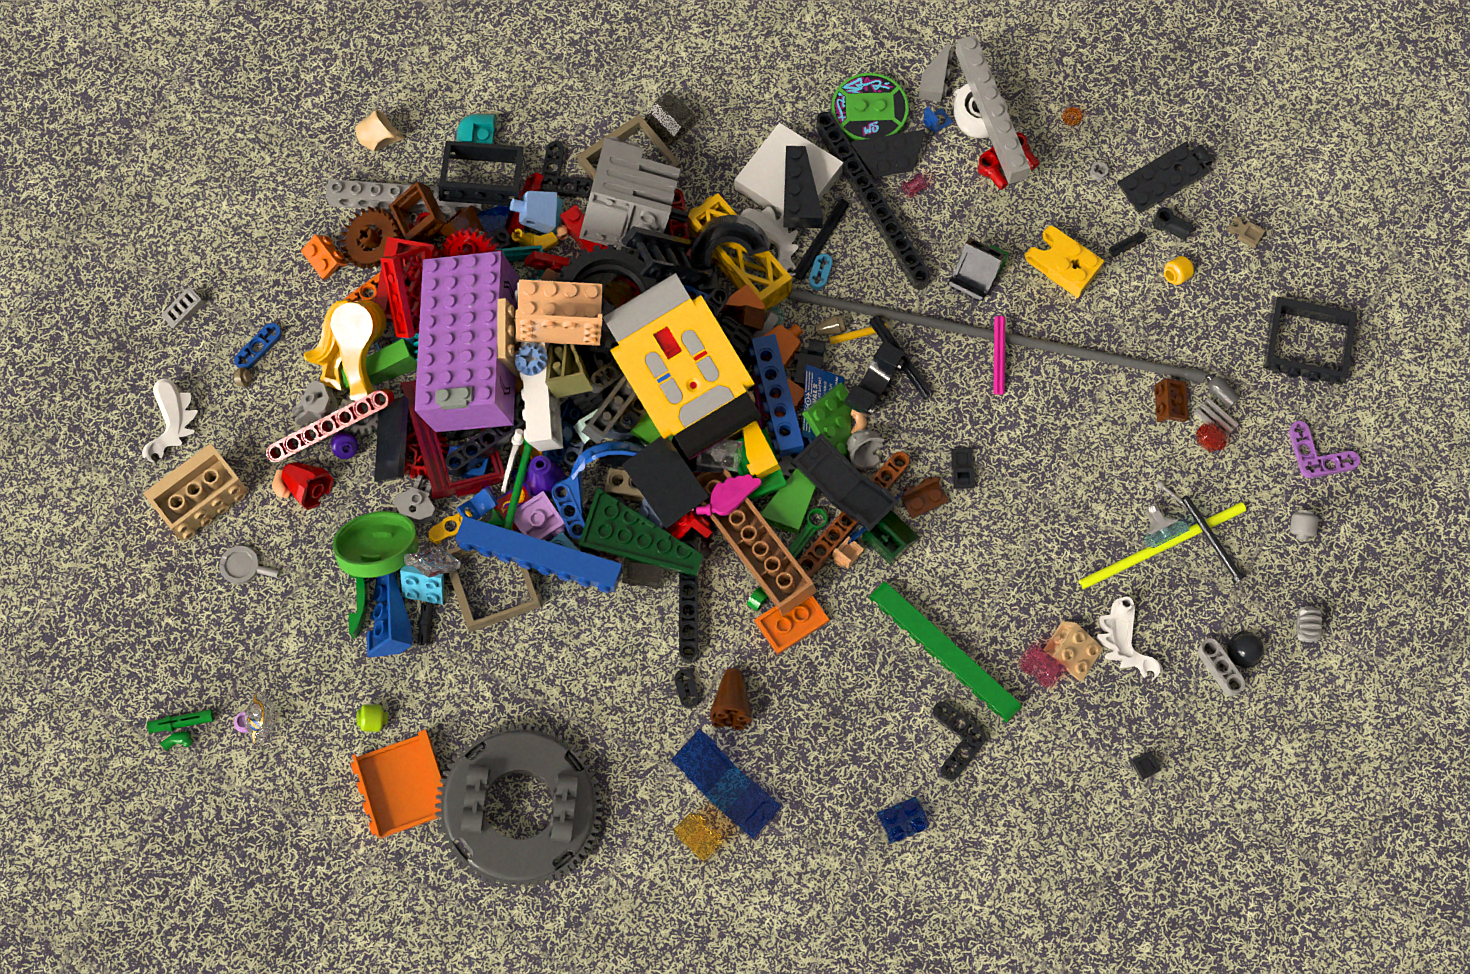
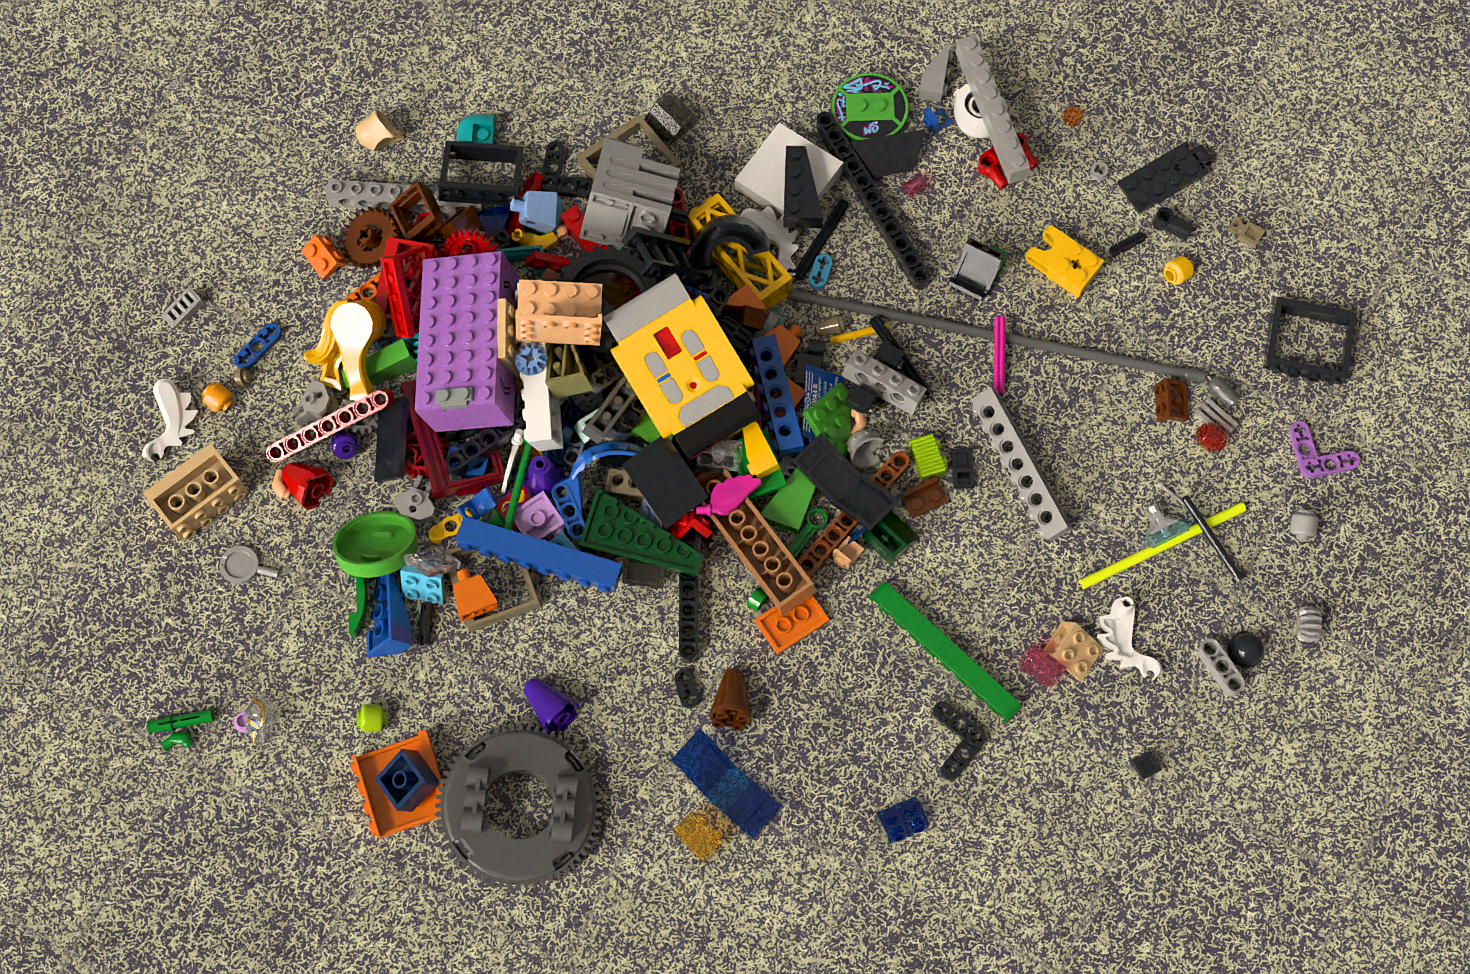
none -> light orange head [202,383,233,412]
none -> dark blue brick [375,749,440,812]
none -> orange torso [453,568,498,622]
none -> dark purple cone [524,678,580,735]
none -> light grey brick [842,349,927,415]
none -> lime brick [908,433,948,482]
none -> light grey brick [971,387,1073,541]

